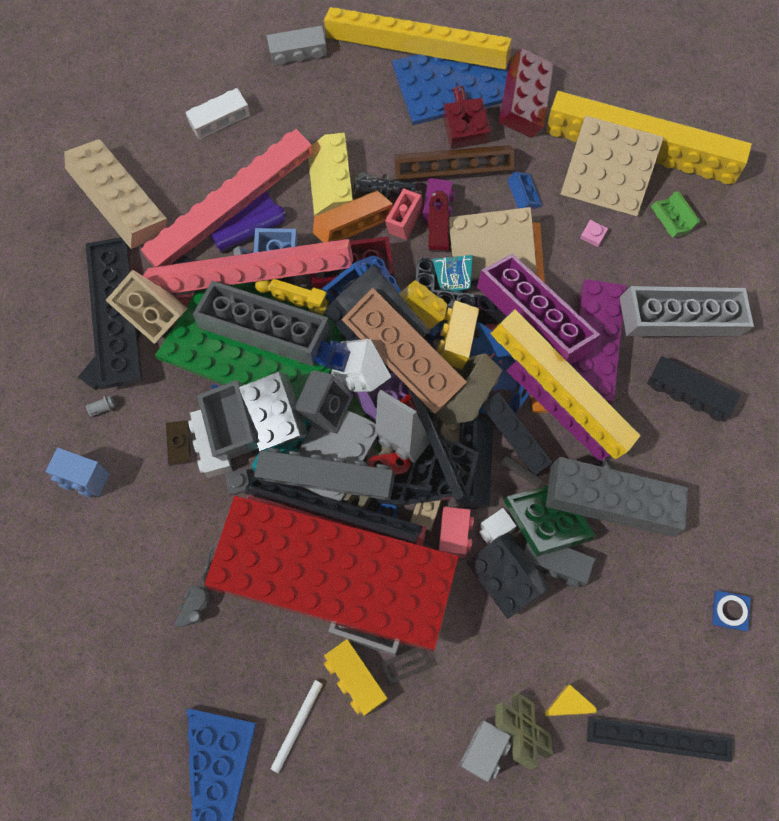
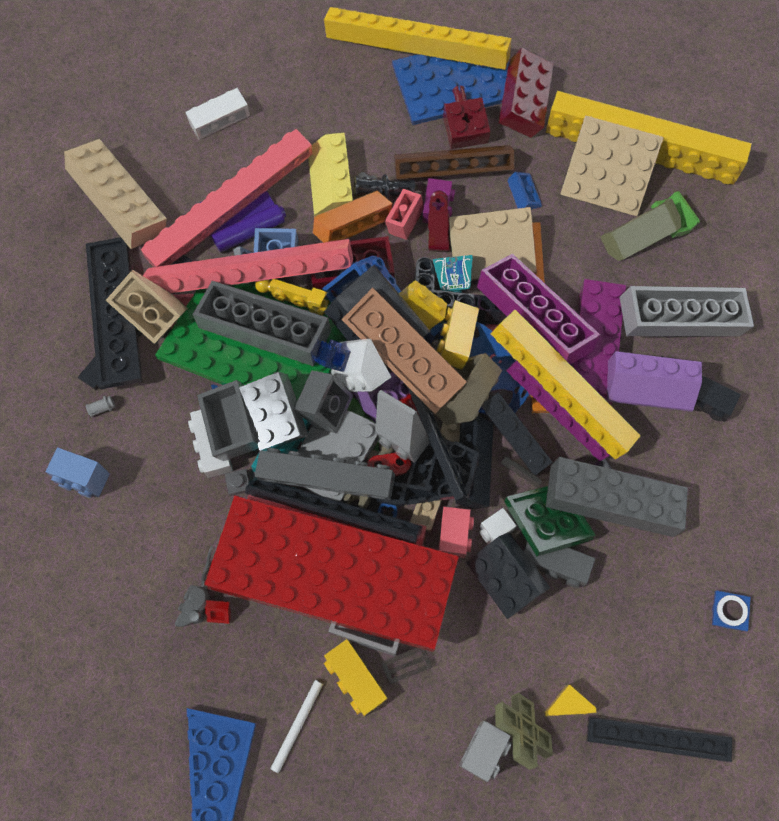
dark brown plate [166,420,191,466] -> none
light grey brick [267,26,327,65] -> none
bright pink plate [580,220,608,247] -> none
none -> red plate [205,600,231,624]
none -> olive piece [601,198,681,261]
none -> medium lavender slope [607,352,702,412]

